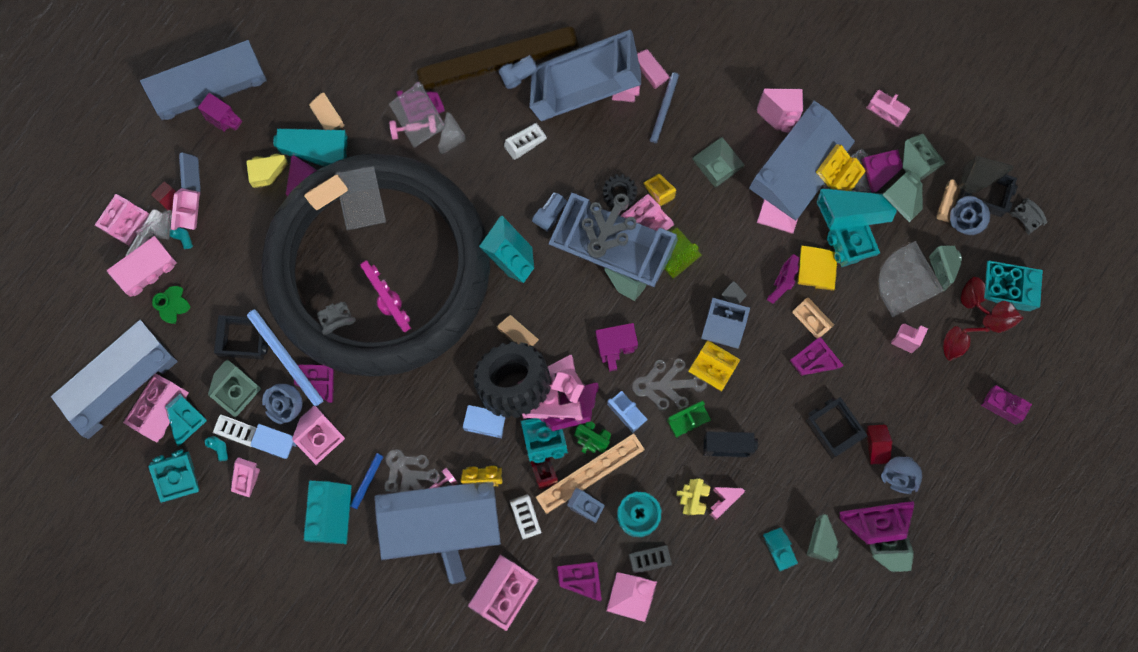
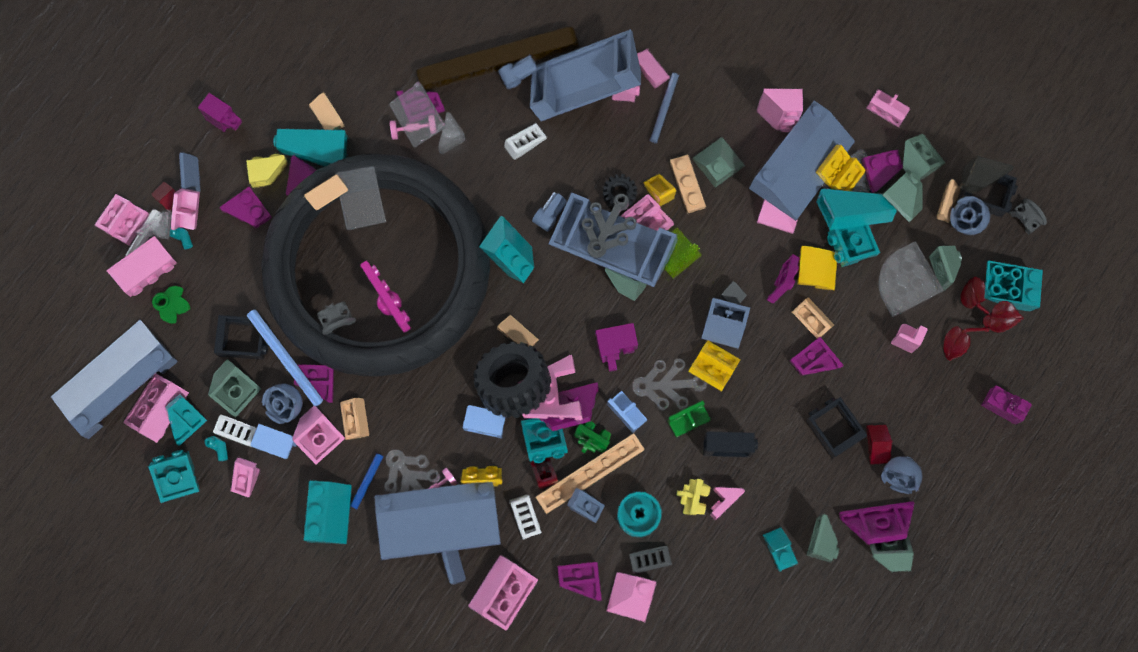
sand blue slope [140,40,267,120] -> none
bright pink slope [551,369,584,403] -> none
none -> magenta wing [219,187,272,228]
none -> light nougat slope [340,398,369,440]
none -> light nougat plate [670,155,706,214]

